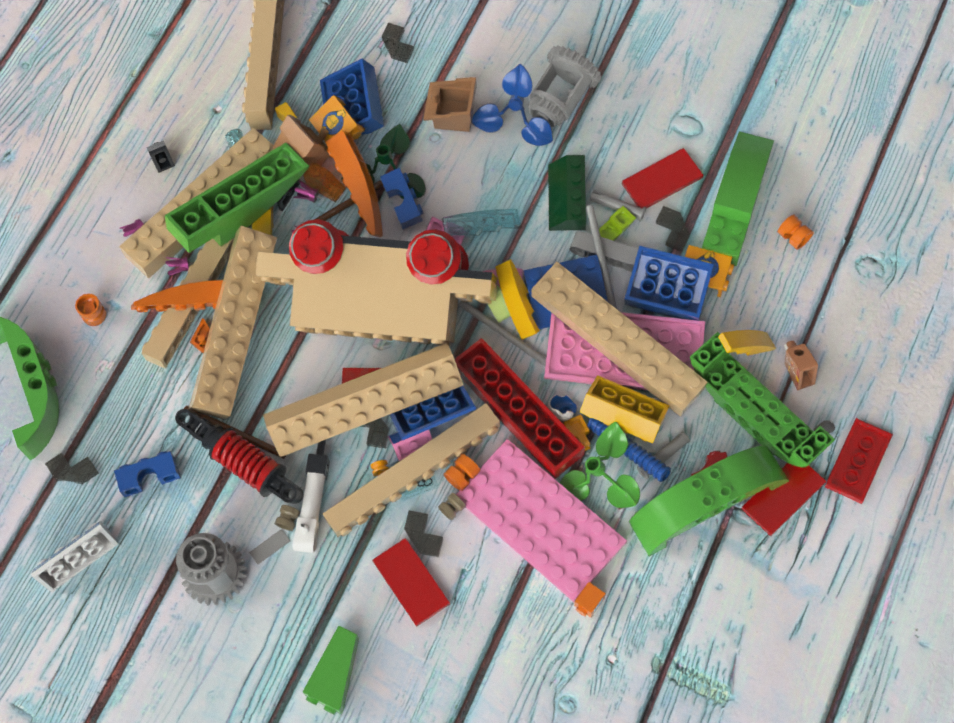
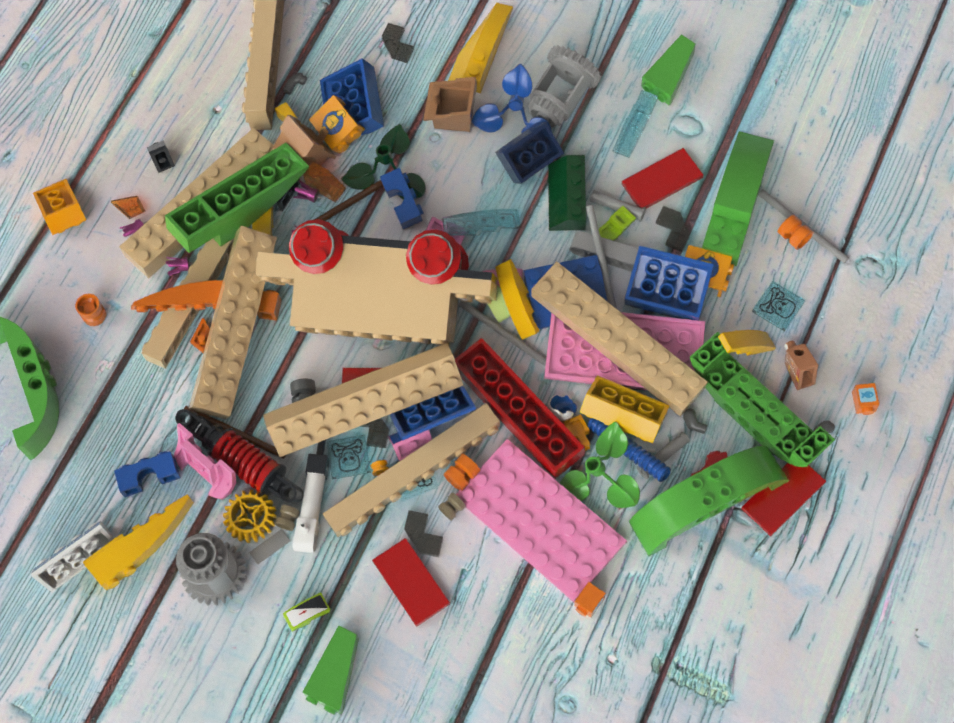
clear smoke tile [45,453,99,484] -> none
clear light blue wheel [225,129,243,148] -> none
orange slope [325,130,383,238] -> none
red tile [825,418,893,504] -> none
none -> light orange slope [33,179,86,235]
none -> yellow wedge [83,494,194,590]
none -> clear orange piece [111,196,146,219]
none -> bright pink piece [174,423,237,500]
none -> yellow gear [223,489,277,543]
none -> orange brick [257,290,282,321]
none -> dark grey arm [283,73,307,95]
none -> slope [283,593,330,632]
none -> dark grey wheel [290,378,316,403]
none -> clear light blue tile [326,434,371,480]
none -> yellow wedge [448,3,513,93]
none -> dark blue brick [495,122,564,184]
none -> clear light blue slope [612,90,658,158]
none -> bright green slope [641,34,696,106]
none -> dark grey arm [683,408,708,434]
none -> clear light blue tile [752,281,805,332]
none -> light grey piece [758,189,849,264]
none -> orange brick [852,383,879,415]

